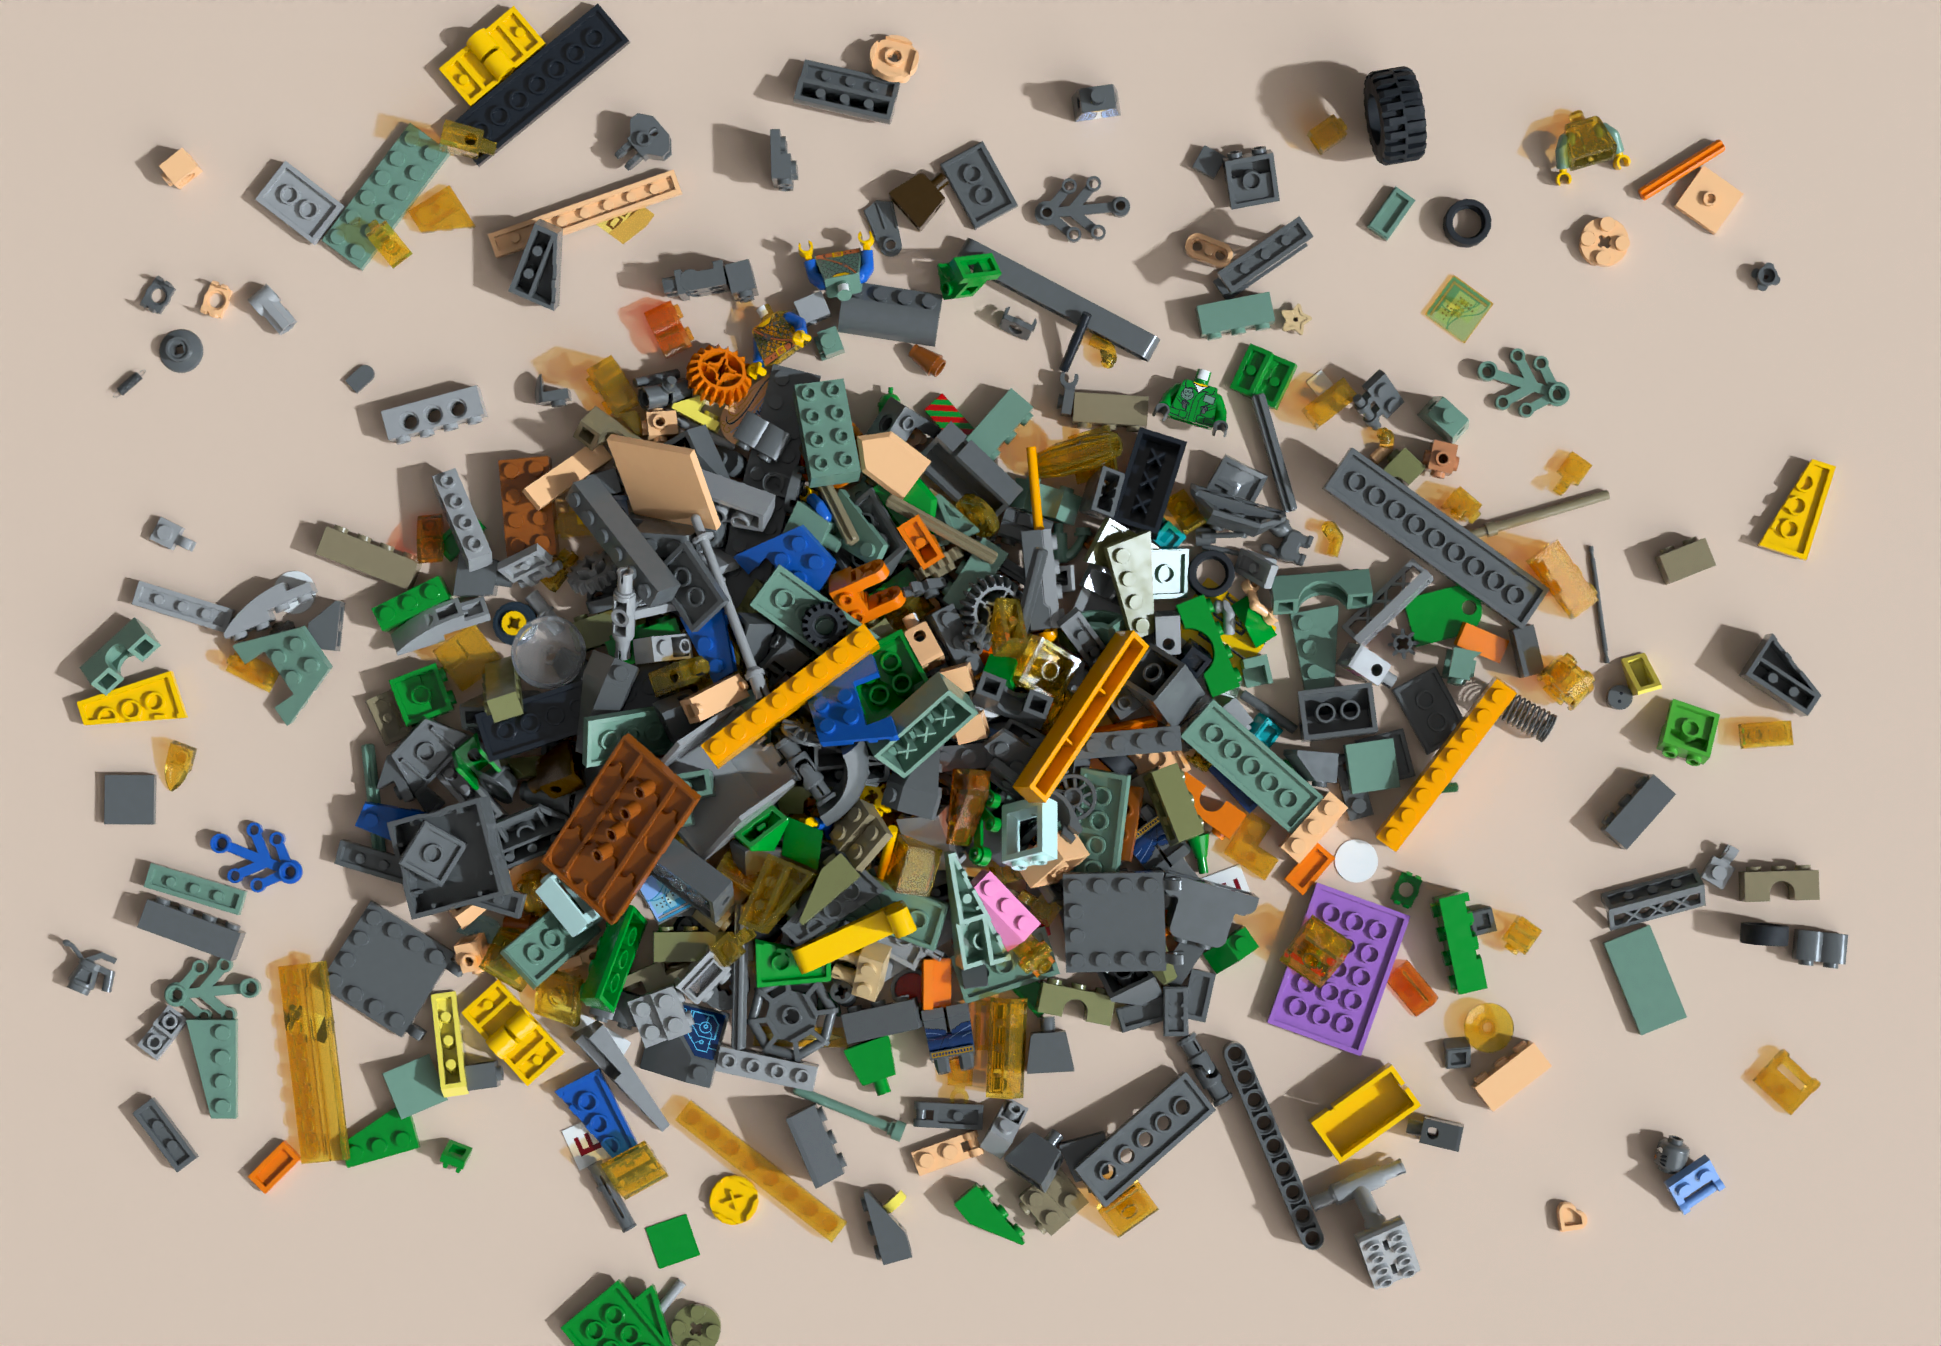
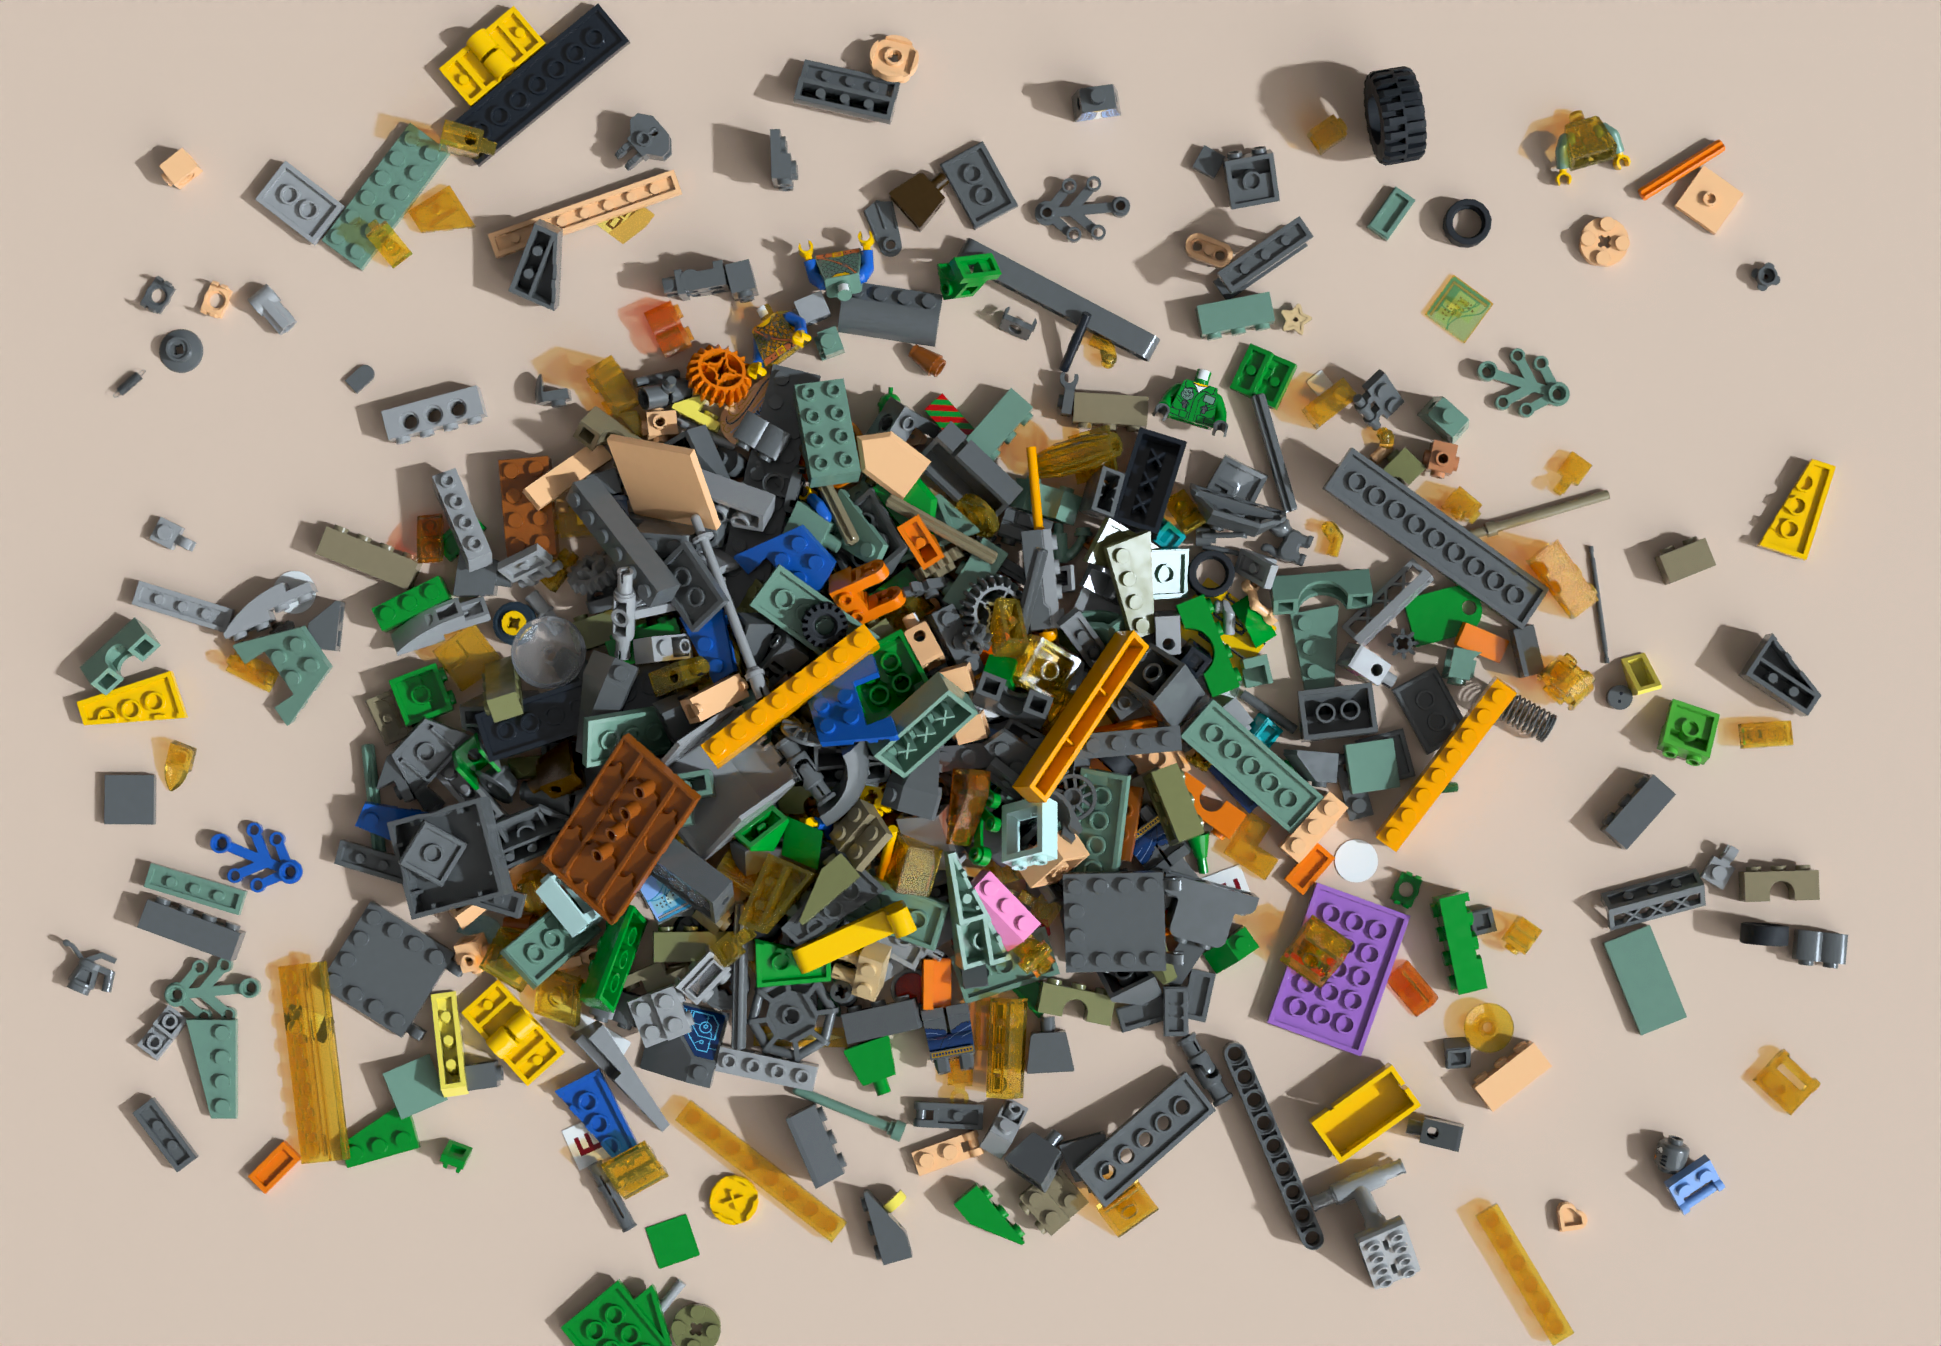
none -> clear yellow plate [1475,1203,1574,1346]

